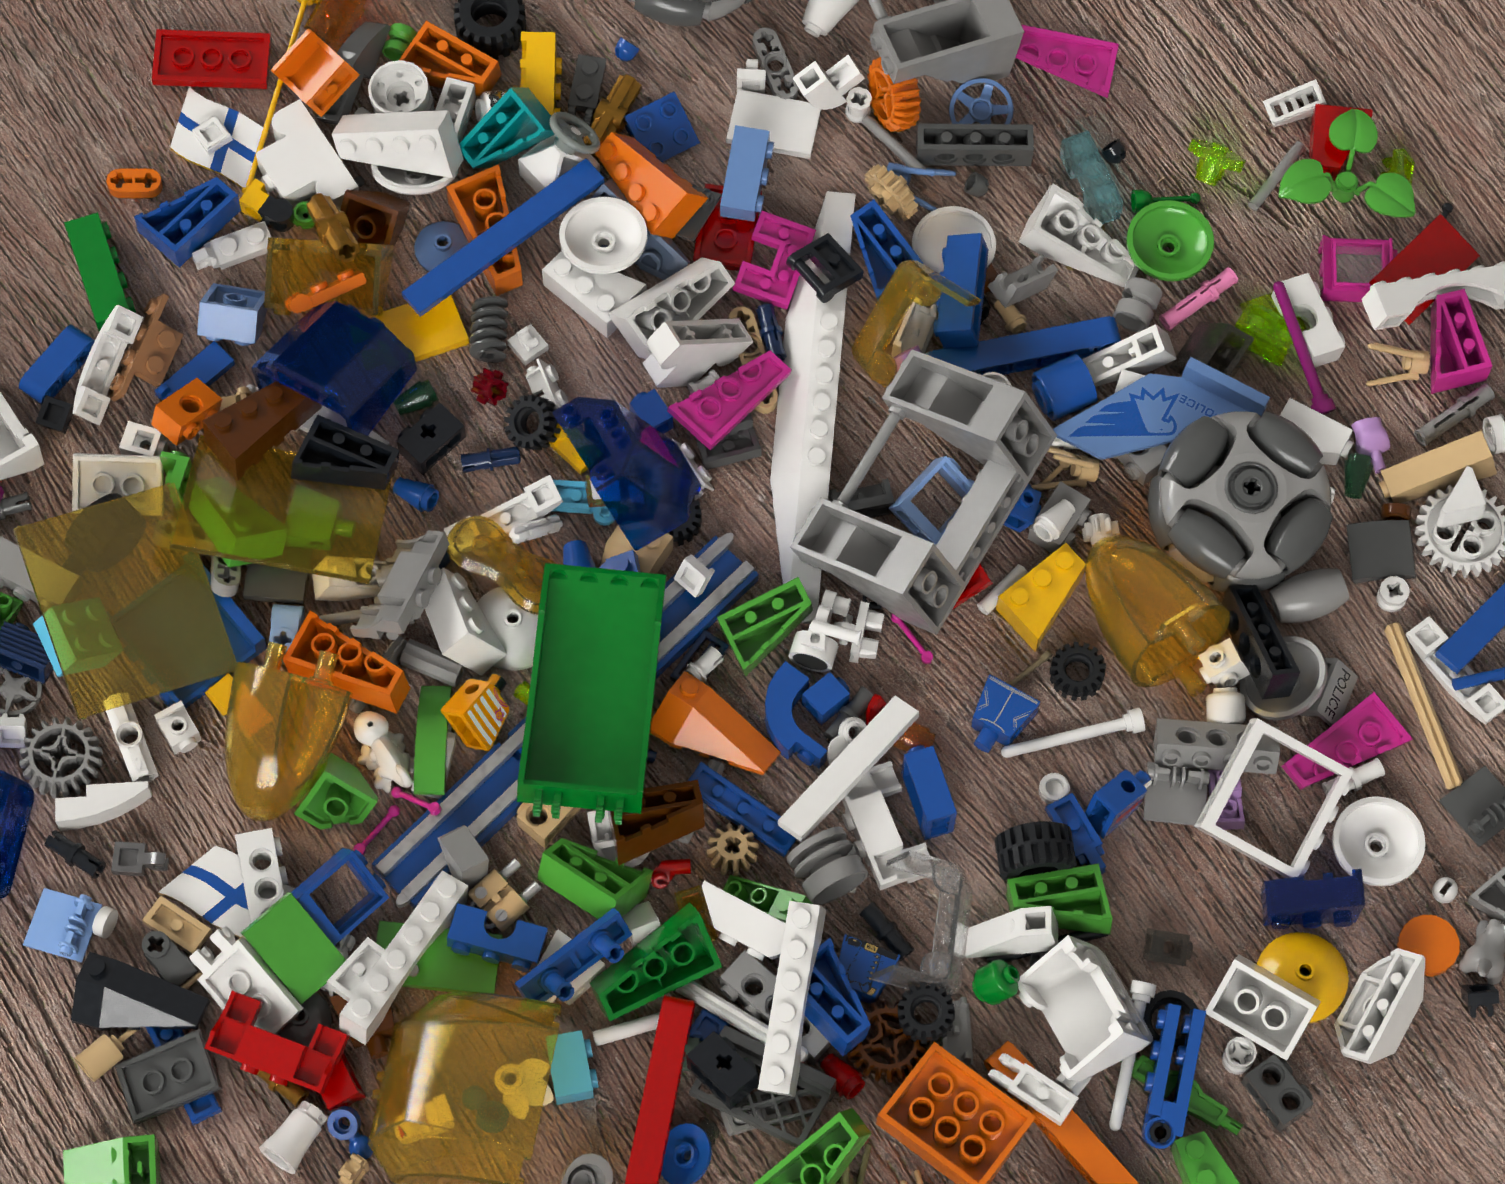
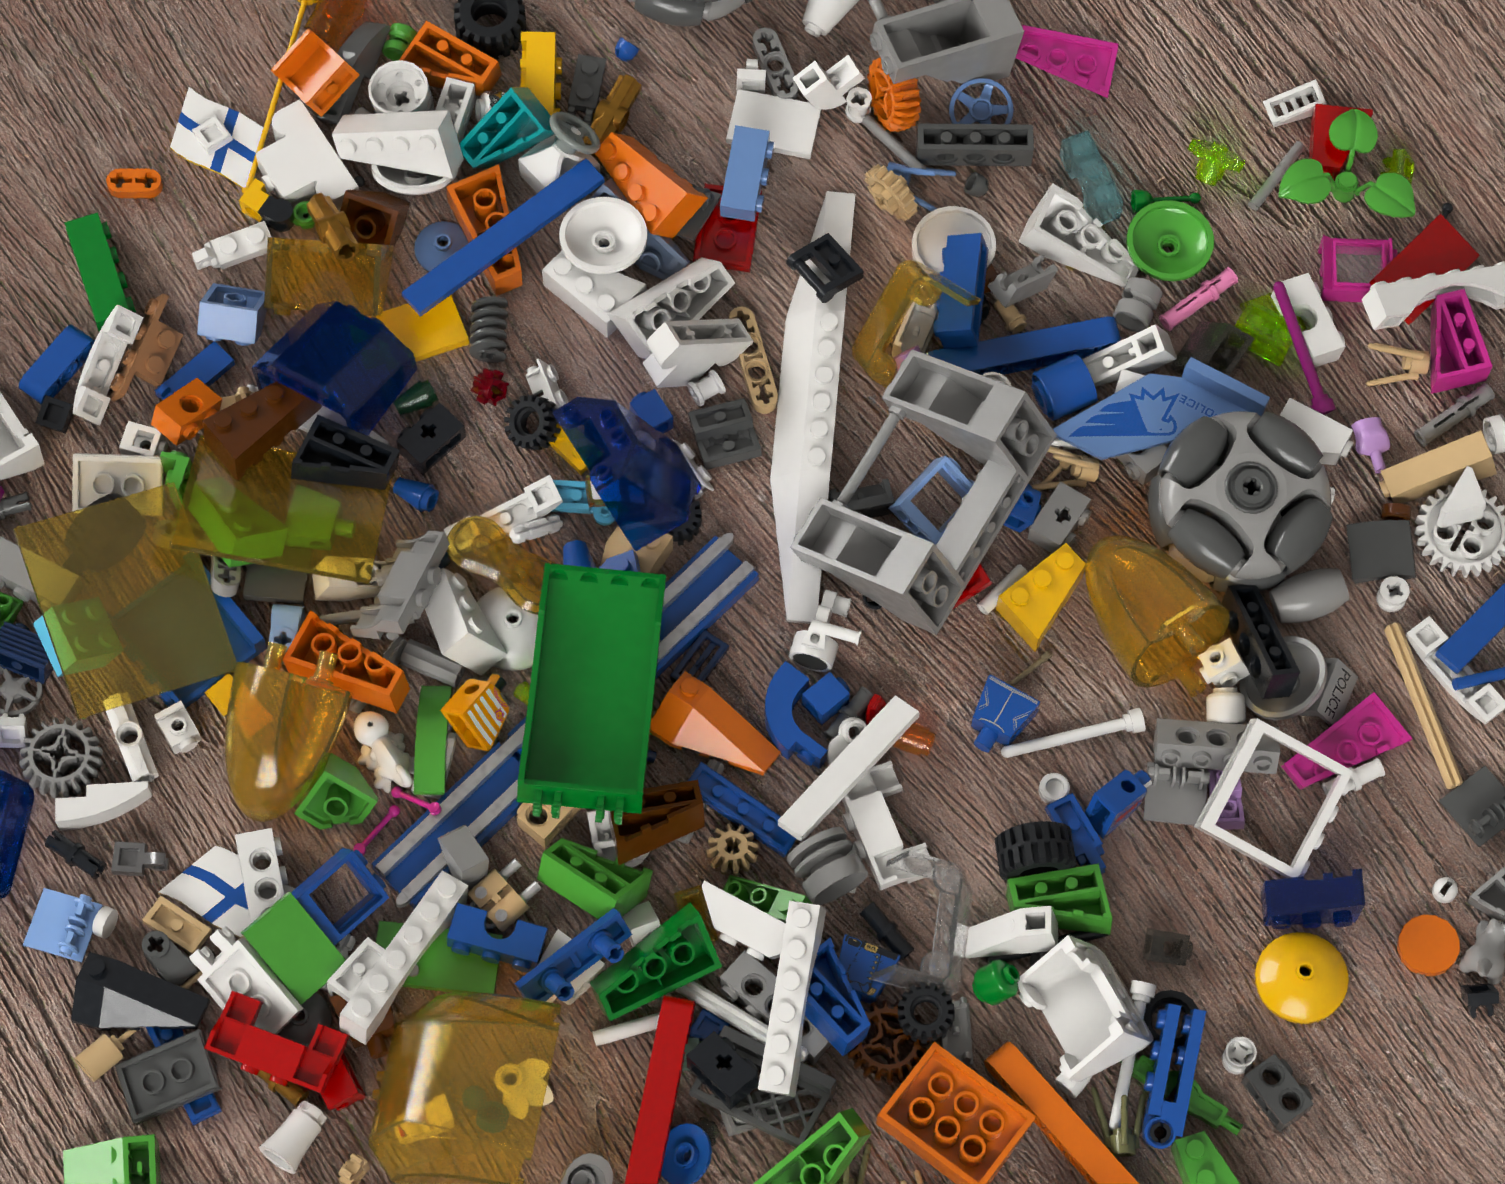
blue wedge [134,177,241,268] -> none
red plate [151,29,272,89] -> none
orange hinge [285,268,367,314] -> none
blue plate [327,1106,374,1159] -> none
dark blue axle [461,447,521,473] -> none
white tile [507,324,549,366] -> none
medium azure brick [545,1030,599,1105] -> none
blue hinge [624,91,700,162] -> none
red arm [650,859,691,889] -> none
dark pink wing [667,350,792,450] -> none
white tile [674,554,715,598] -> none
white pin [686,646,724,683] -> none
bright green wedge [717,577,813,677] -> none
dark pink plate [732,211,816,310] -> none
dark blue pin [756,304,787,361] -> none
red cone [820,1053,865,1100] -> none
white hips [834,601,884,663] -> none
blue wedge [850,199,927,309] -> none
dark pink hinge [891,614,933,664] -> none
blue window [901,745,957,840] -> none
white hinge [988,1053,1078,1126] -> none
white cone [1033,499,1075,542] -> none
black tyre [1050,642,1106,701] -> none
white gear [1082,513,1120,550] -> none
black hinge [1101,139,1126,164] -> none
white brick [1205,954,1321,1061] -> none
white dish [1332,796,1425,886] -> none
white wedge [1334,948,1426,1064] -> none
clear green cone [1344,453,1374,499] -> none
none -> olive plant [1091,1087,1146,1157]

